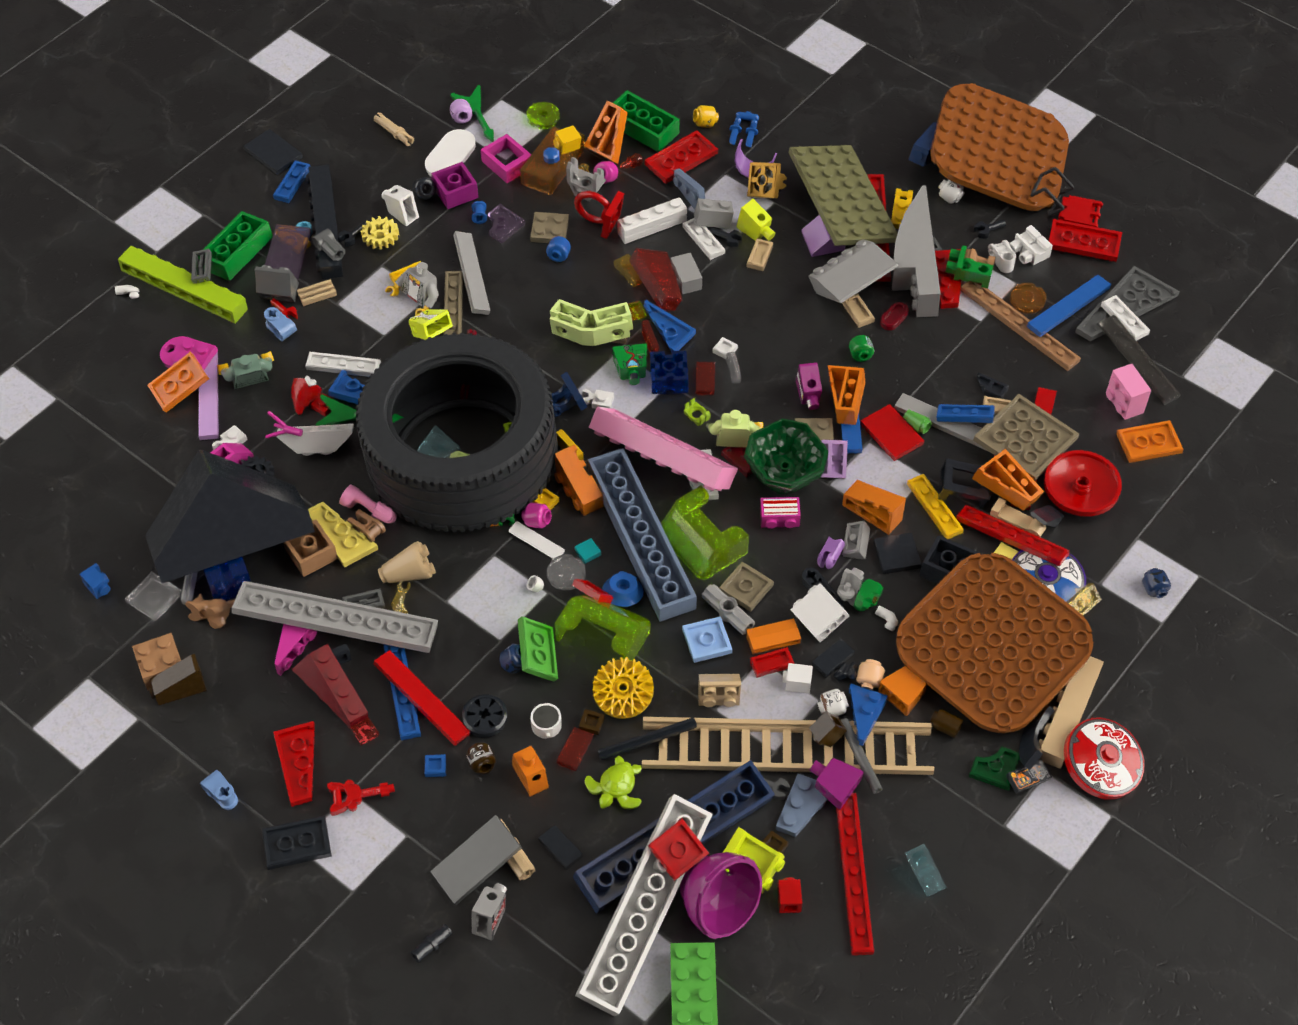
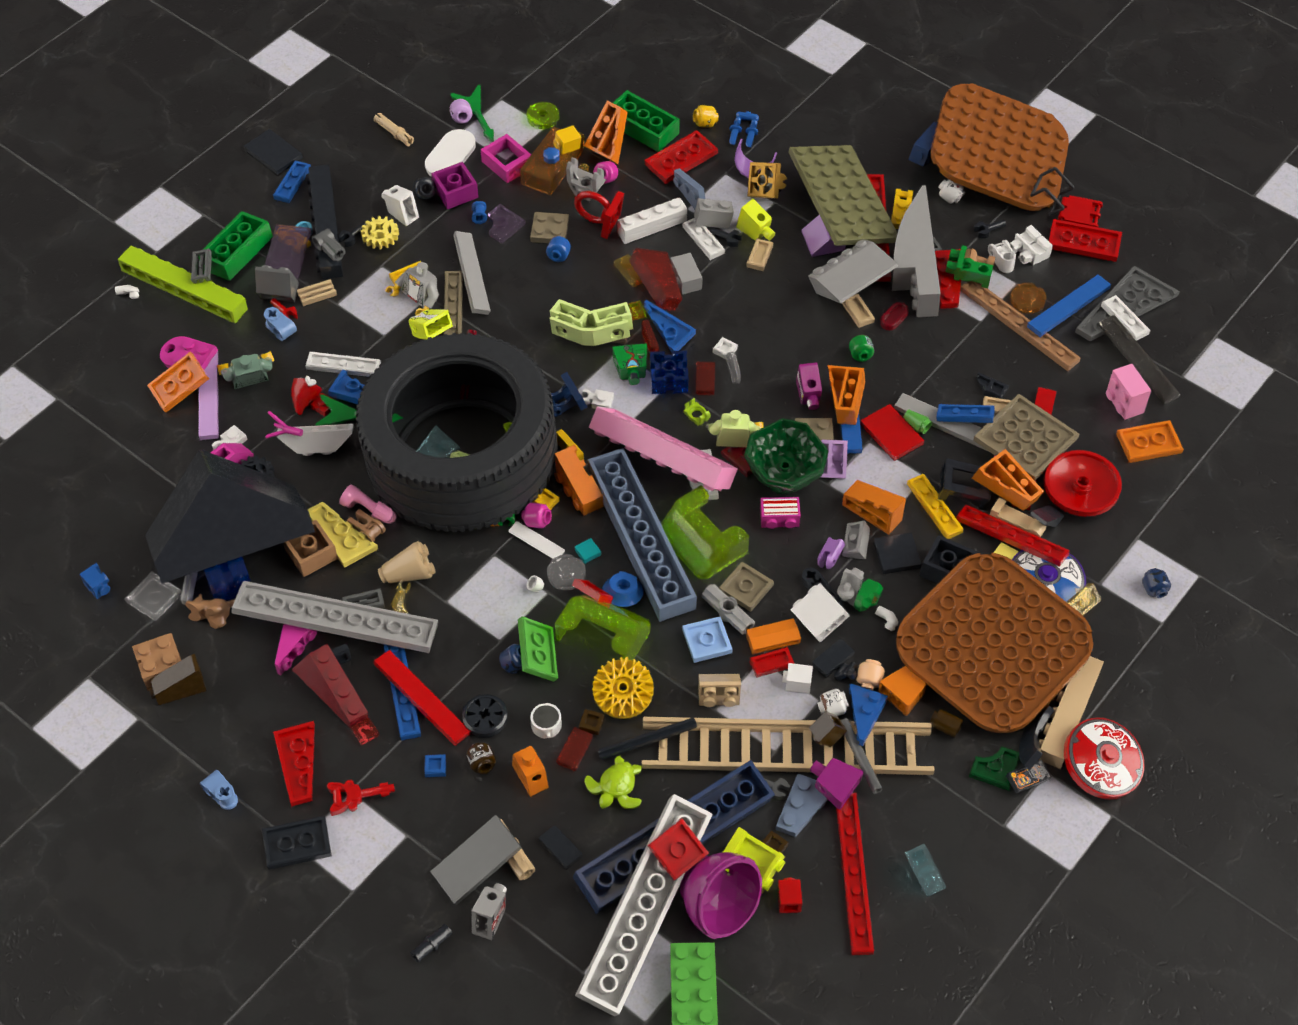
clear red bar [620,153,643,169] -> none

